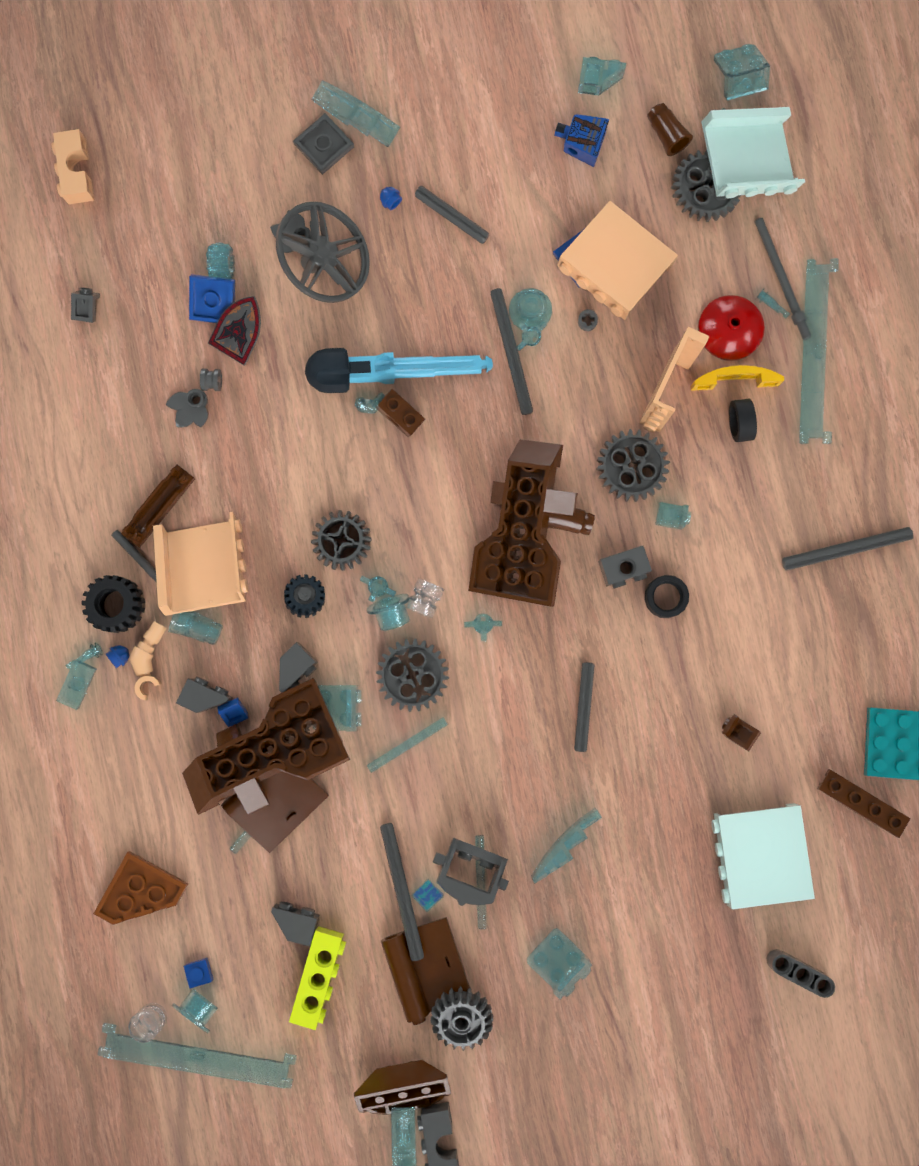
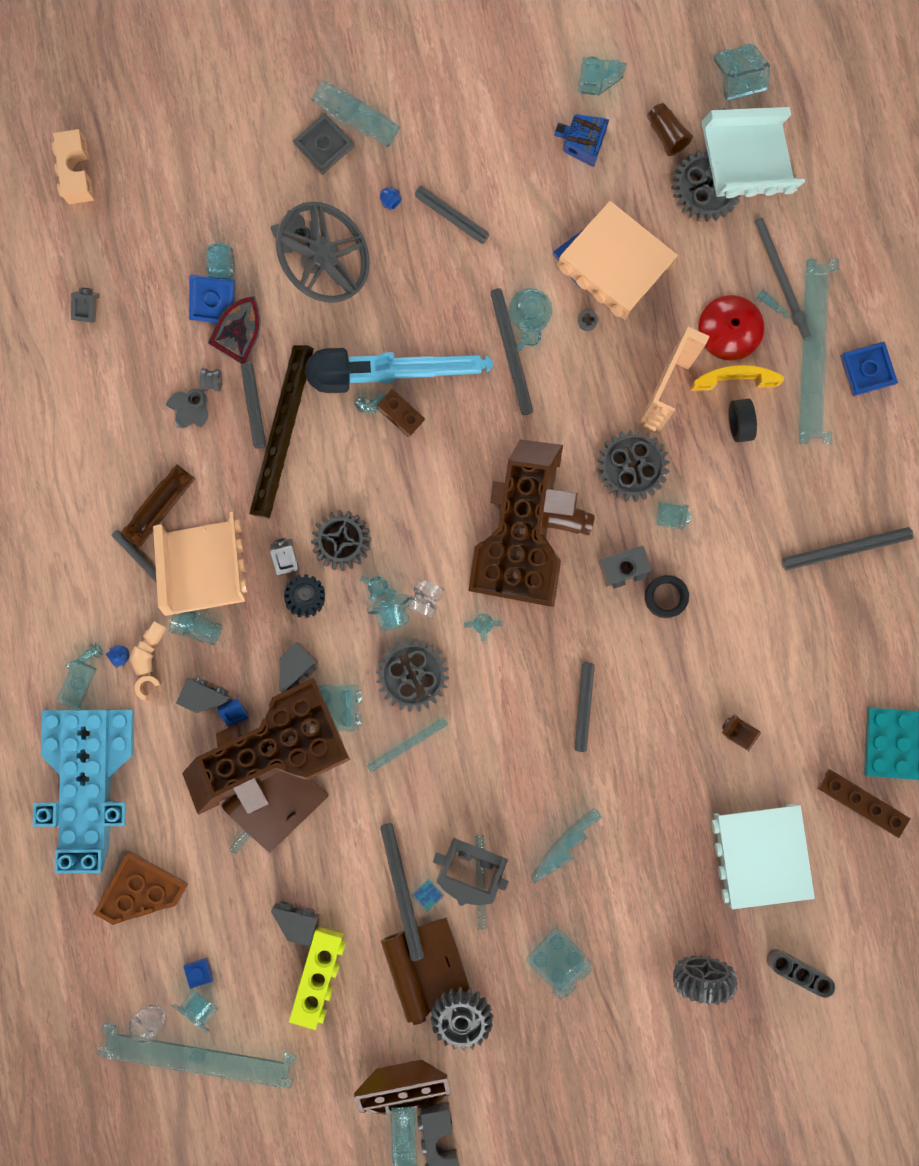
black tyre [81,575,145,633] -> none
none -> medium azure piece [33,710,134,873]
none -> dark grey axle [241,363,266,449]
none -> dark brown plate [249,345,314,518]
none -> bracket [270,538,299,575]
none -> dark grey gear [673,955,737,1005]
none -> blue plate [840,341,898,397]

